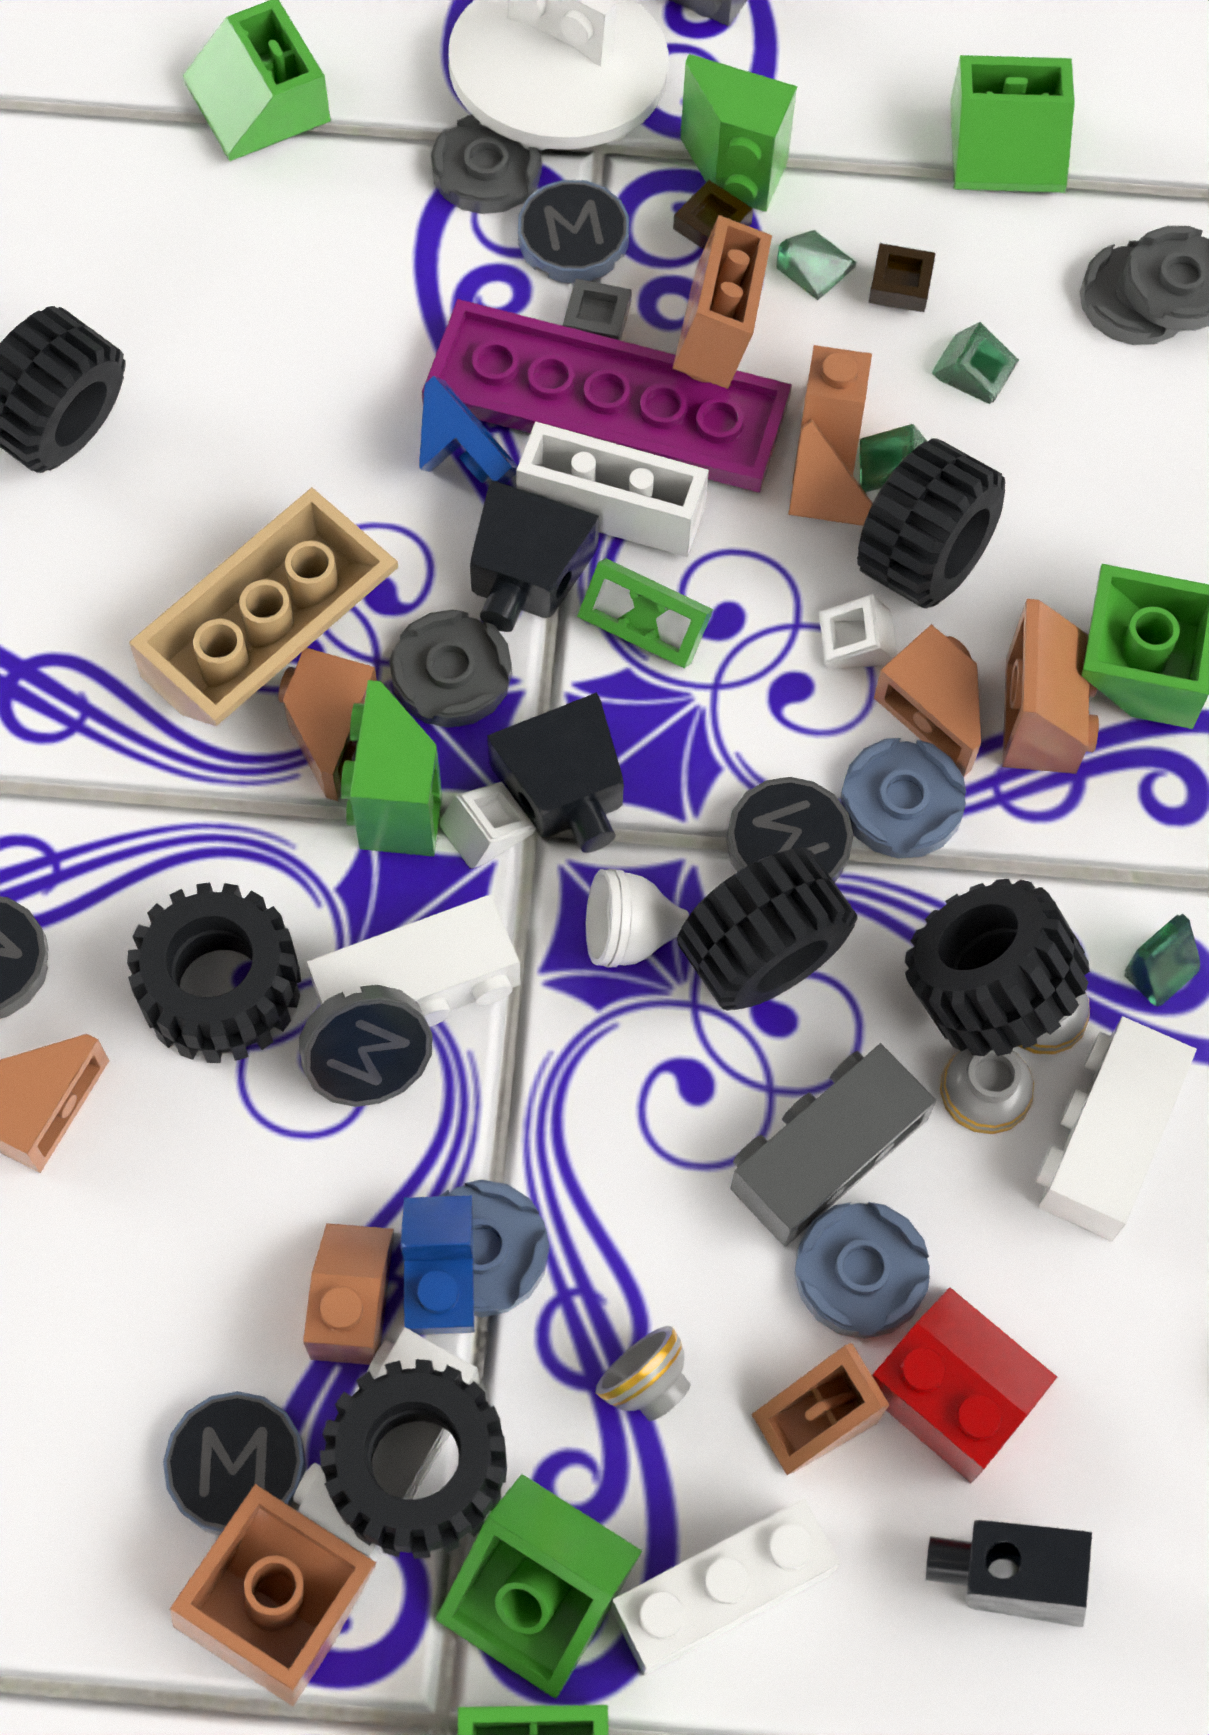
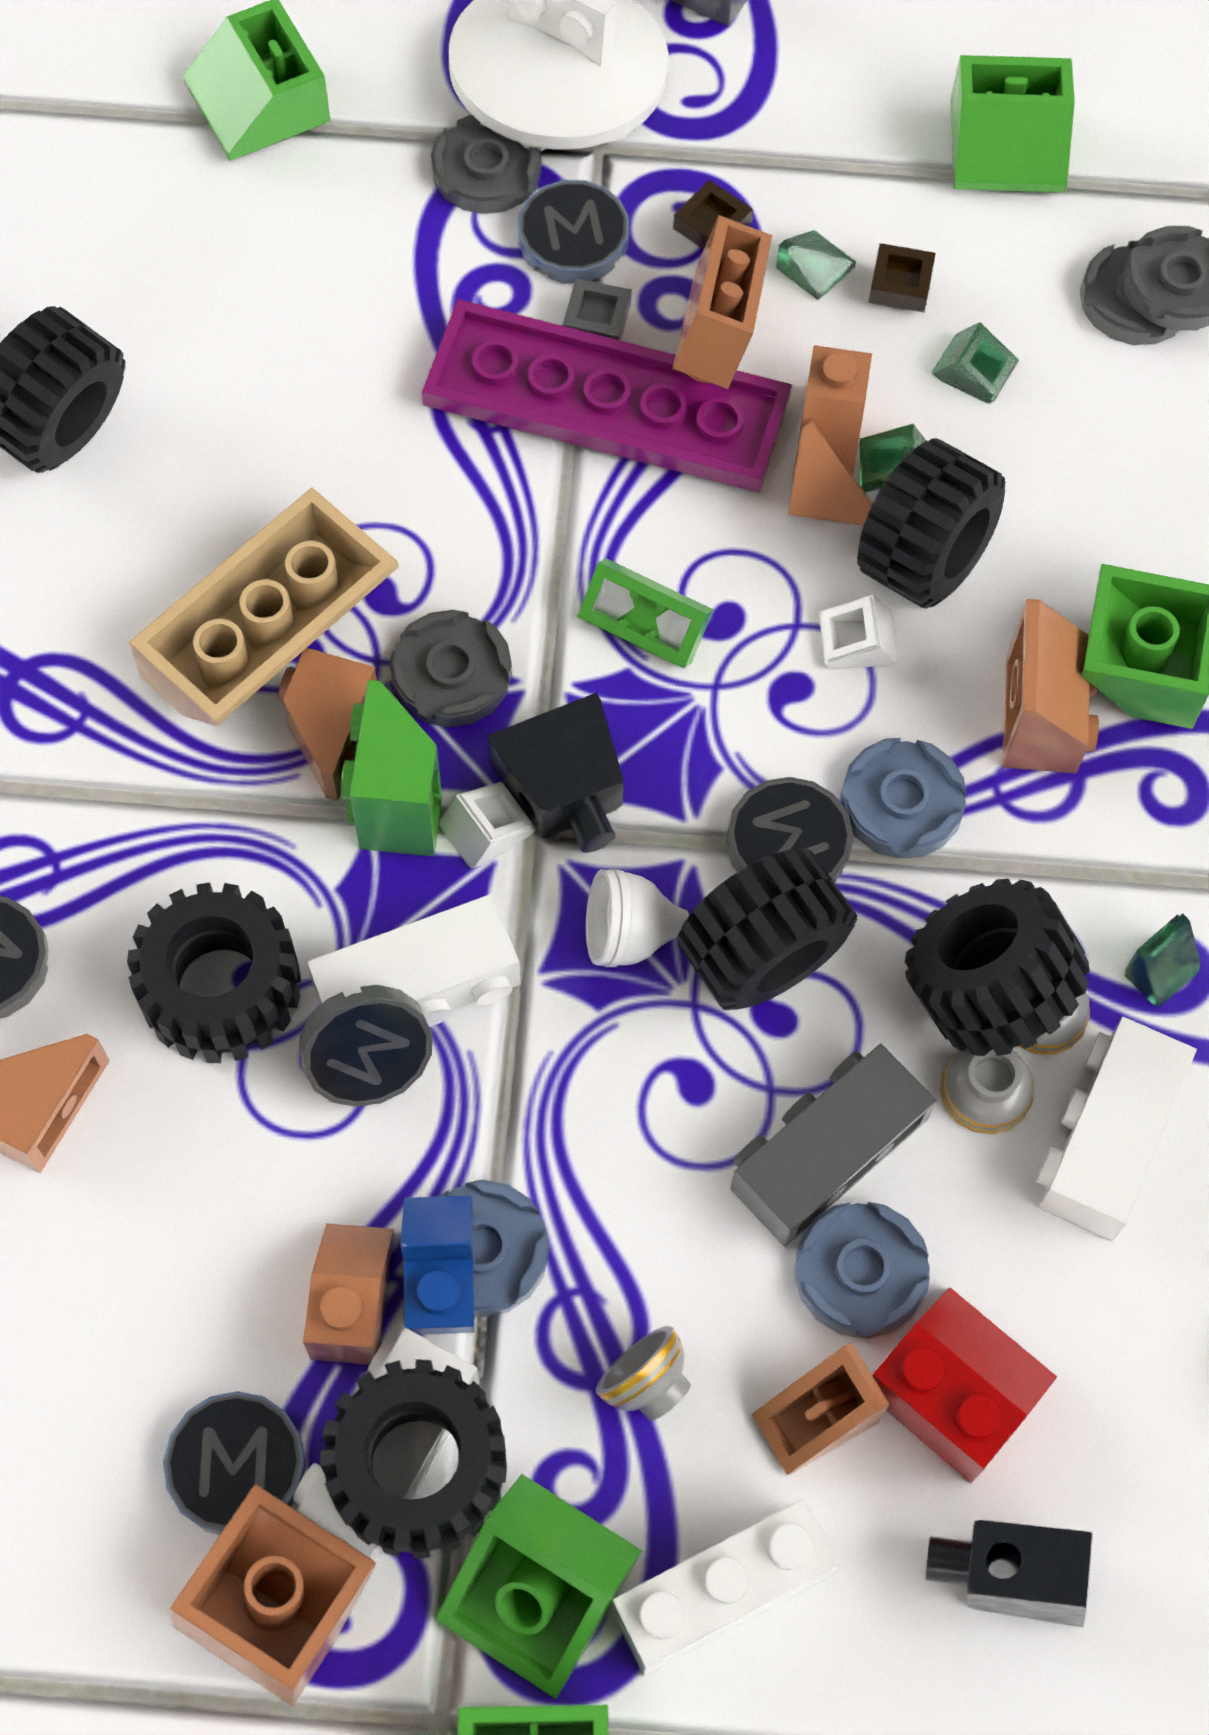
blue slope [419,376,518,484] -> none
black torso [470,480,599,632] -> none
white brick [516,421,709,557] -> none
bright green slope [680,54,797,212] -> none
nougat slope [874,624,981,777] -> none

